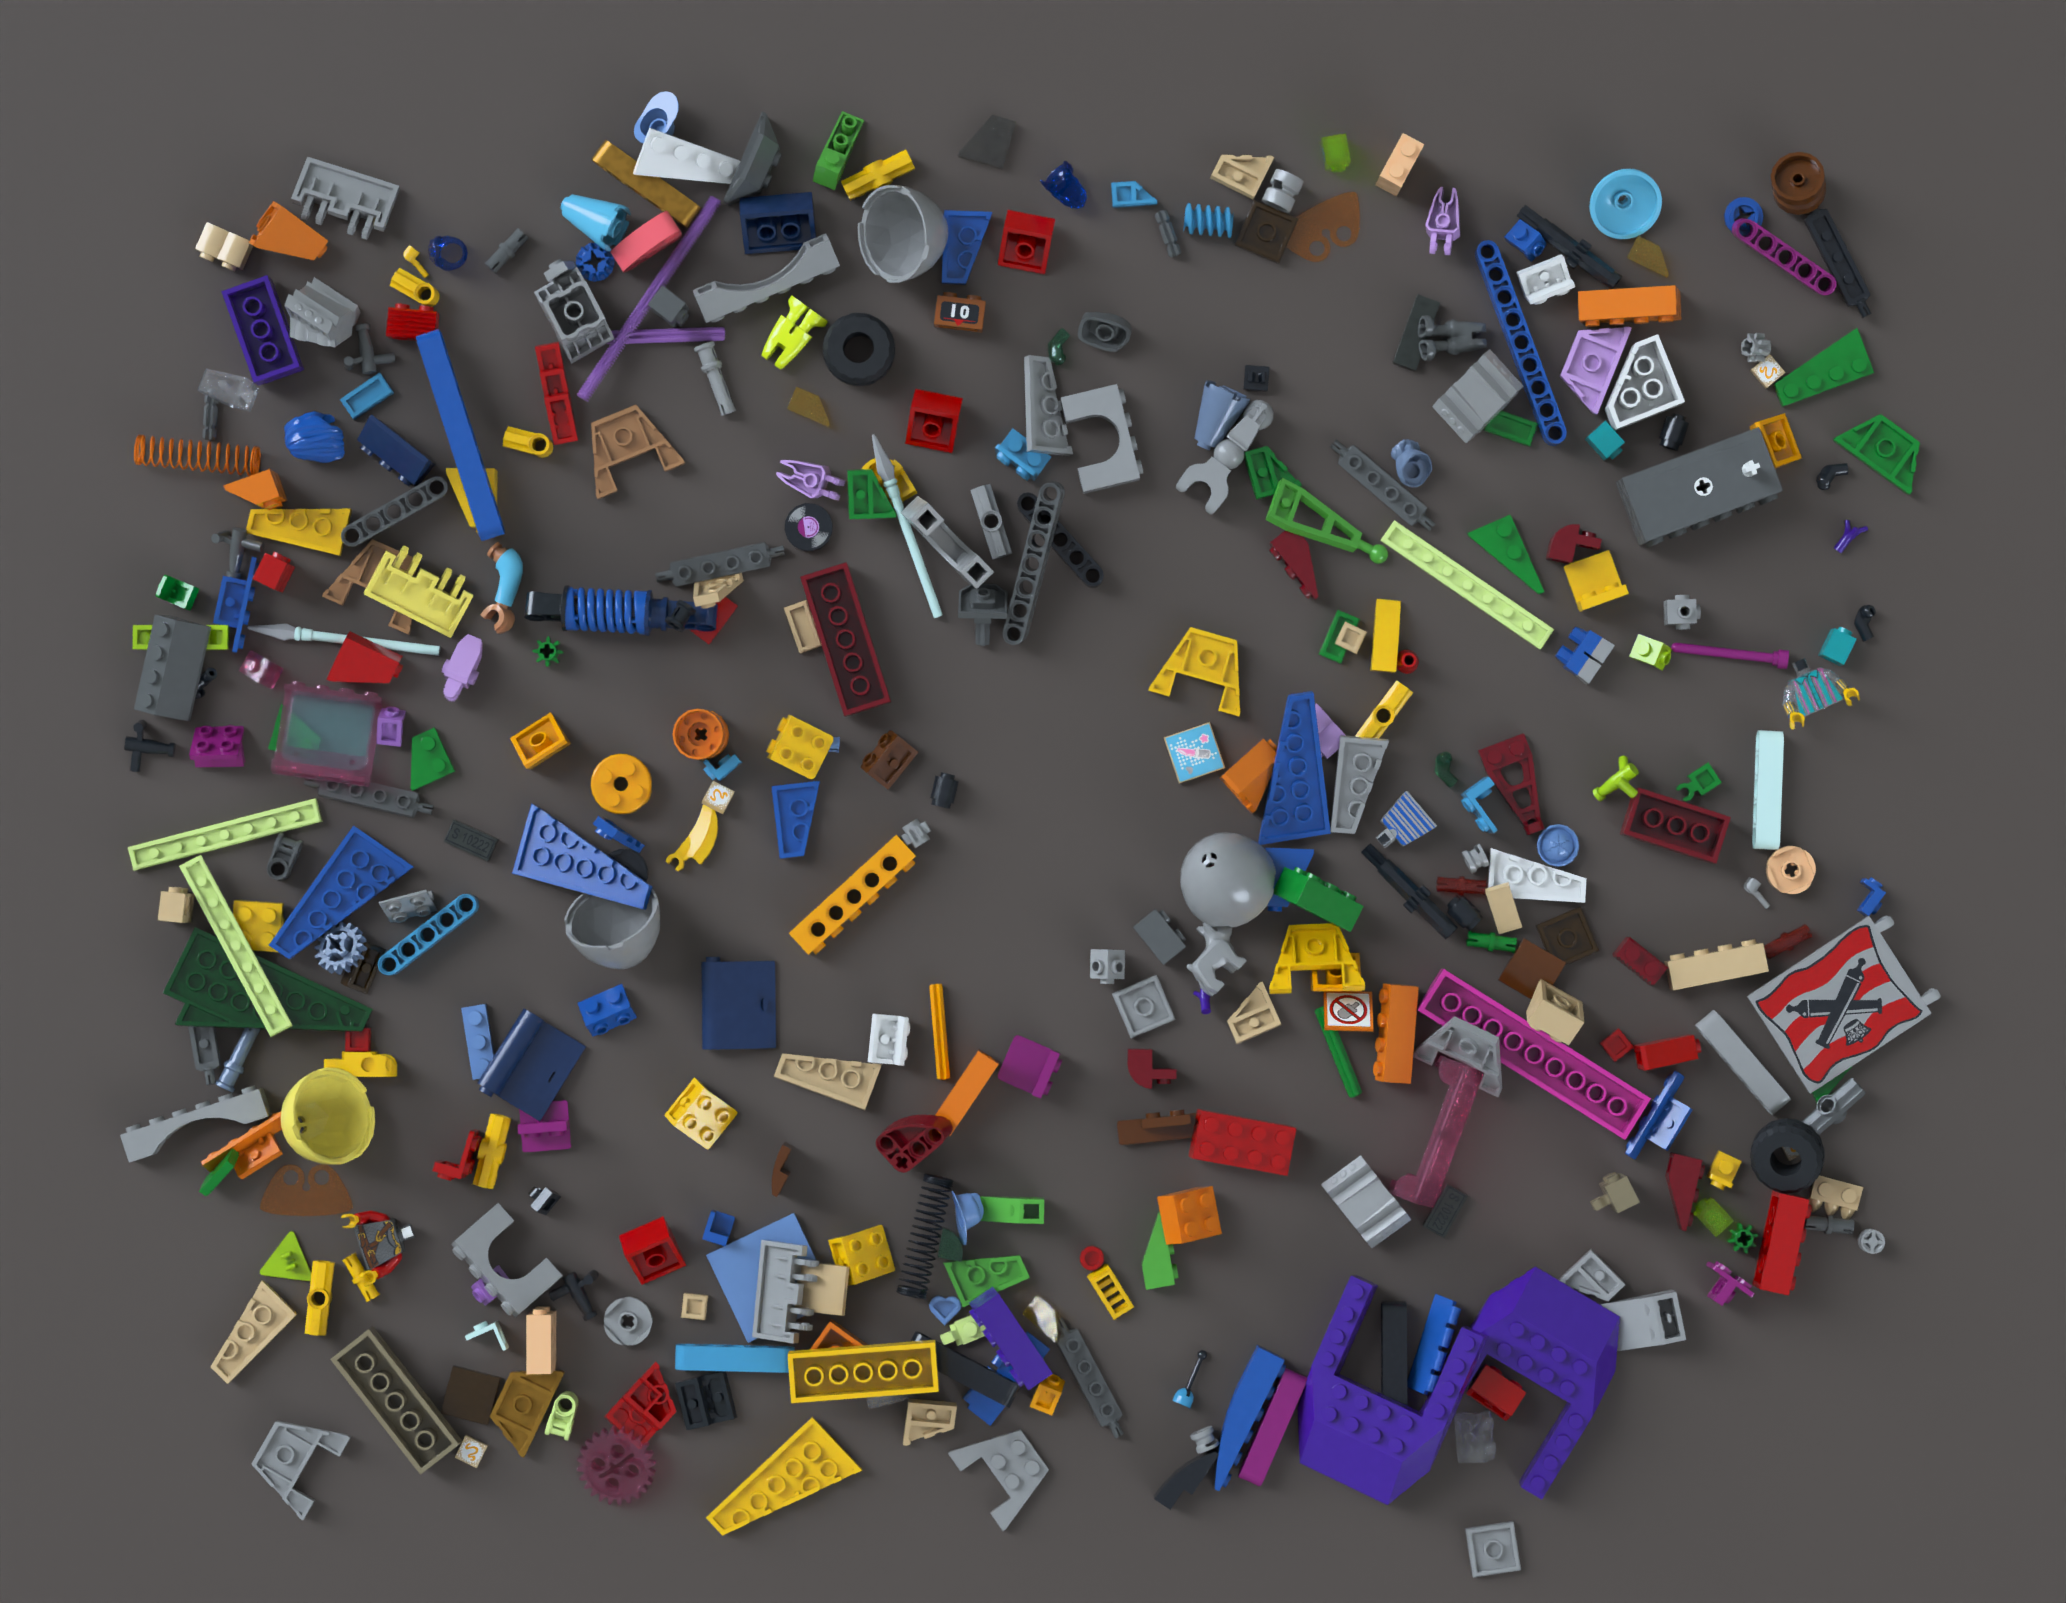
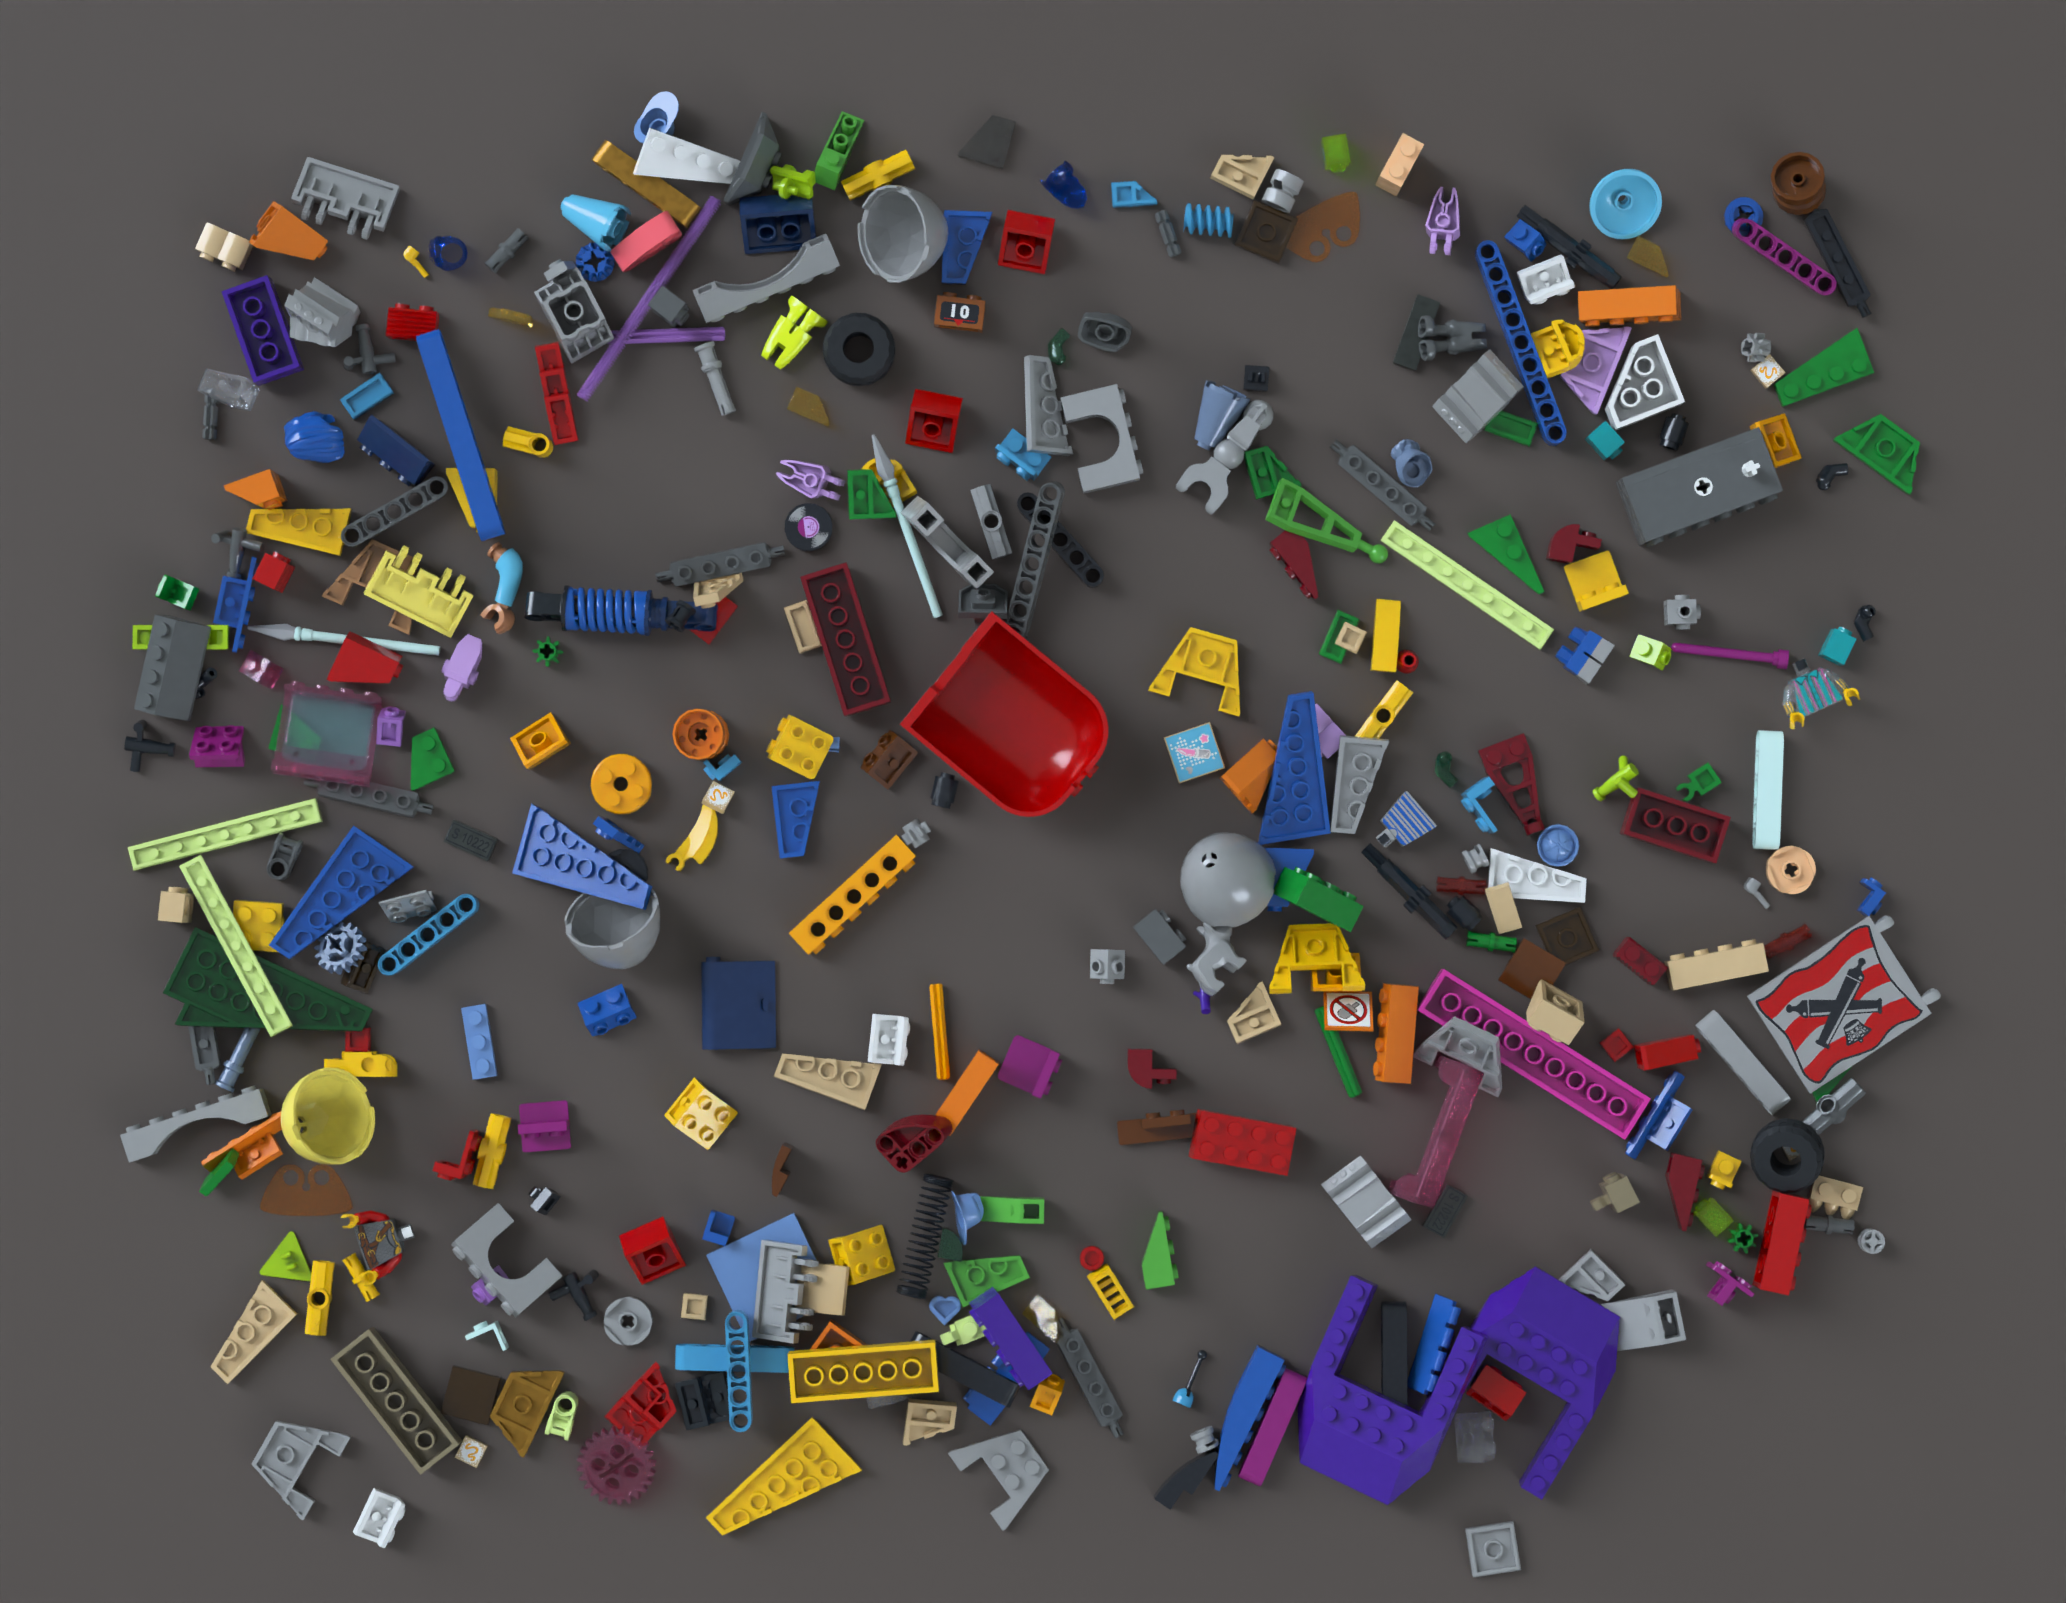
orange piece [134,434,261,476] -> none
yellow piece [389,268,440,307] -> none
dark blue door [477,1008,586,1121] -> none
light nougat brick [526,1306,556,1374] -> none
medium nougat wing [591,405,685,499] -> none
light grey tile [1112,975,1176,1038] -> none
orange brick [1157,1186,1222,1245] -> none
dark purple bar [1834,520,1868,553] -> none
none -> white bracket [353,1488,405,1548]
none -> clear yellow tile [488,307,533,328]
none -> dark azure beam [725,1310,753,1432]
none -> lime hips [770,164,816,200]
none -> red cylinder [900,611,1109,817]
none -> yellow slope [1531,320,1585,379]

